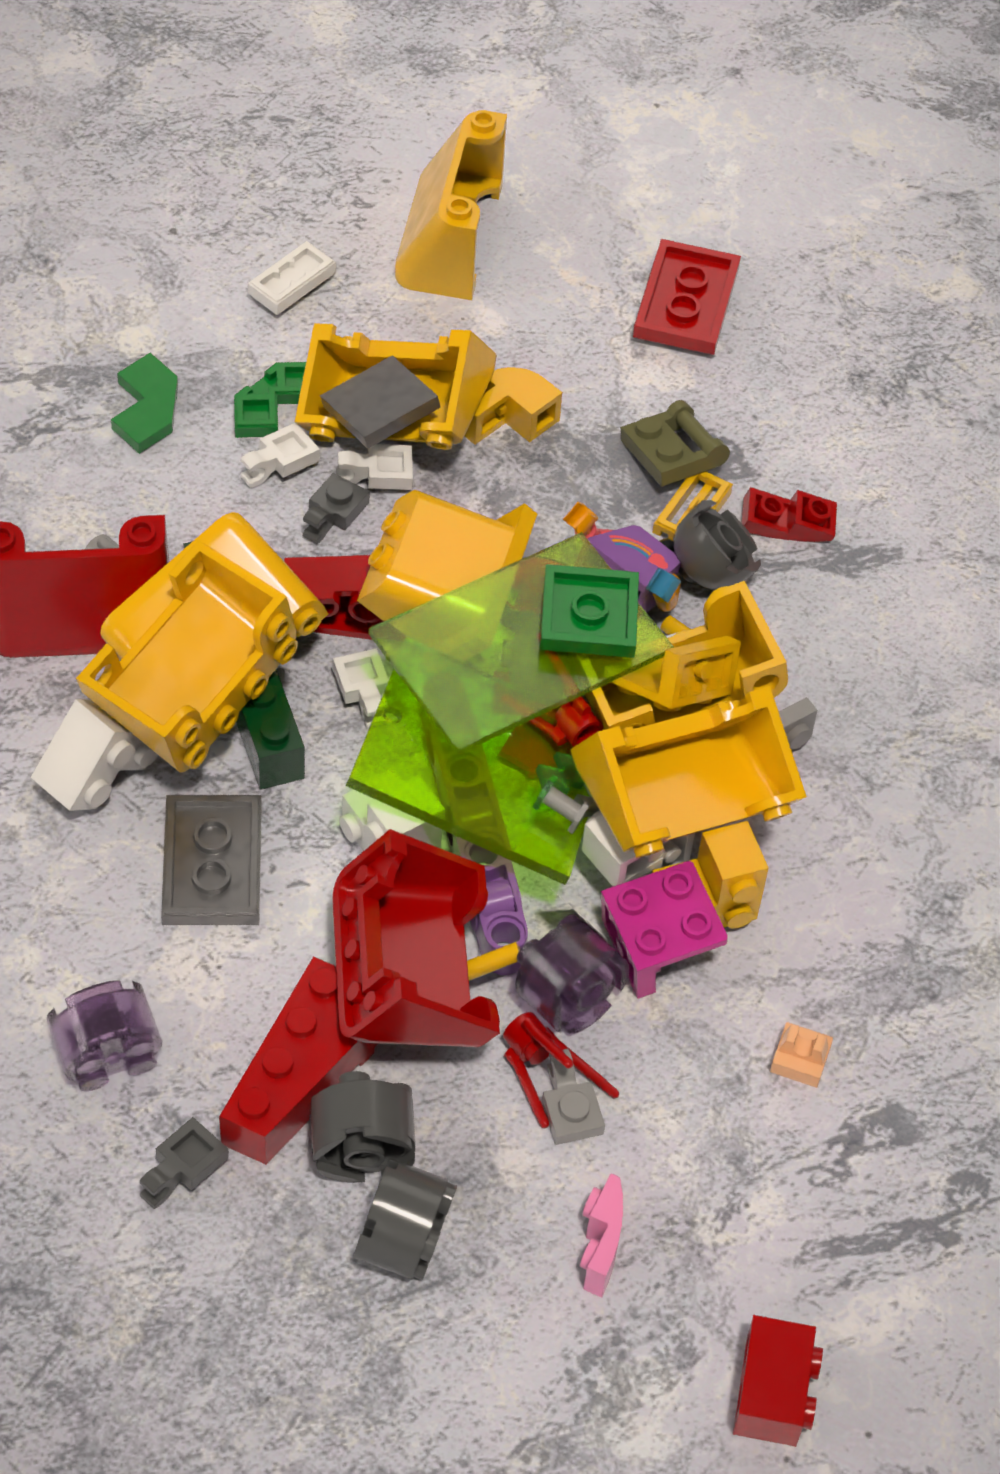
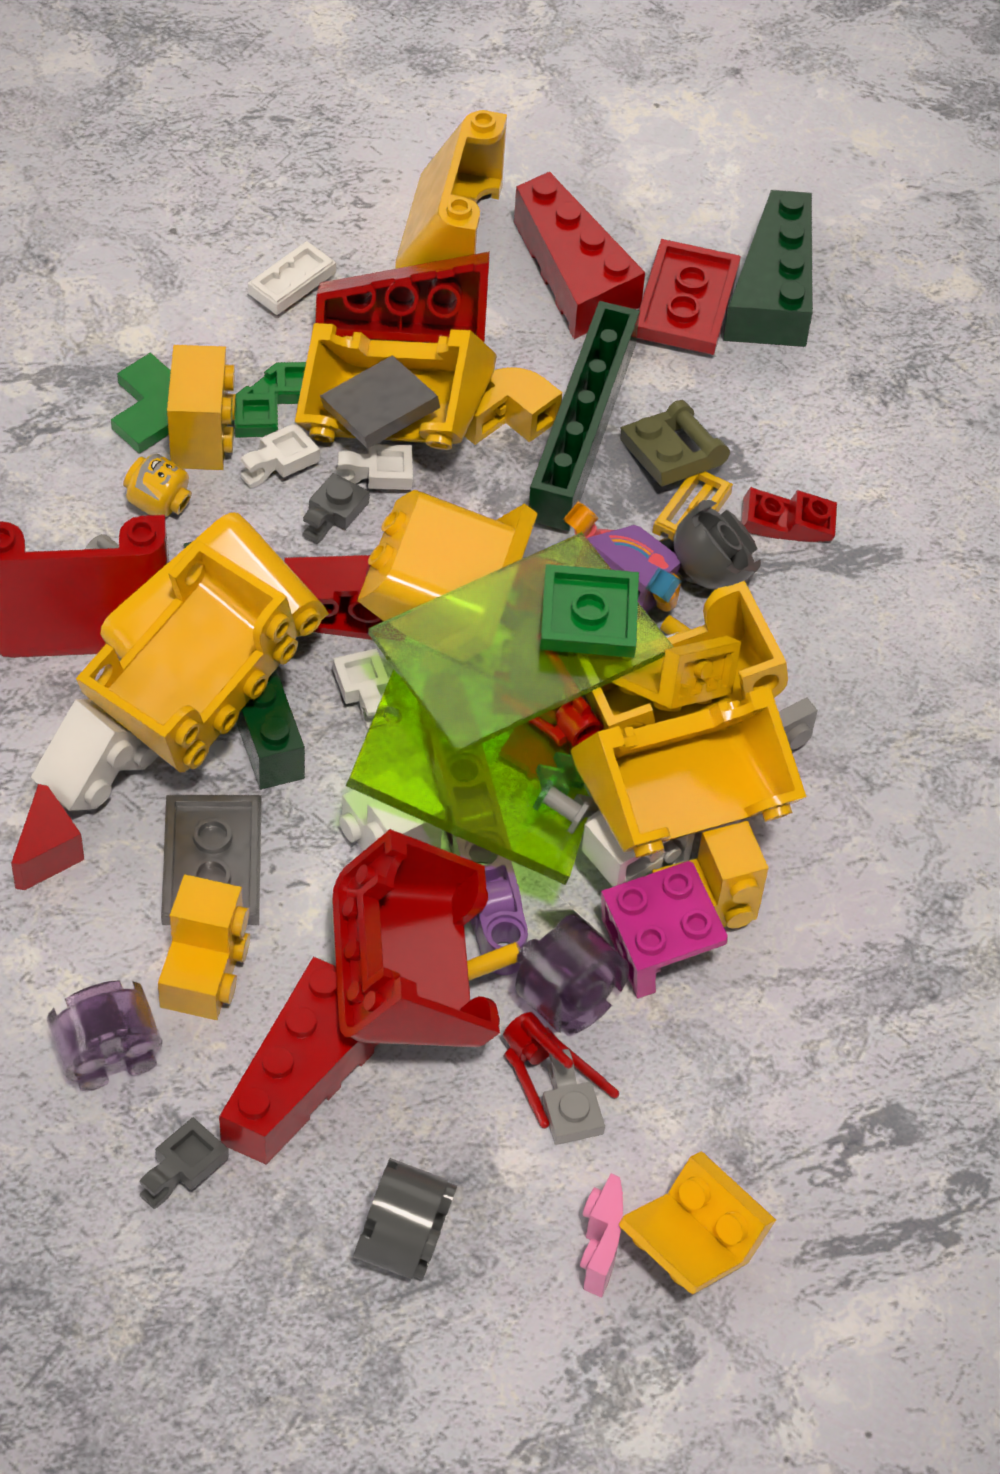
dark grey brick [311,1071,416,1183] -> none
red brick [733,1315,823,1447] -> none
light nougat tile [770,1022,834,1088] -> none
none -> red slope [11,784,85,891]
none -> yellow head [123,454,192,518]
none -> yellow brick [158,874,250,1020]
none -> yellow brick [167,345,236,470]
none -> red wedge [315,251,490,343]
none -> red wedge [514,171,645,339]
none -> dark green brick [528,301,640,531]
none -> yellow bracket [619,1151,776,1294]
none -> dark green wedge [723,190,813,347]

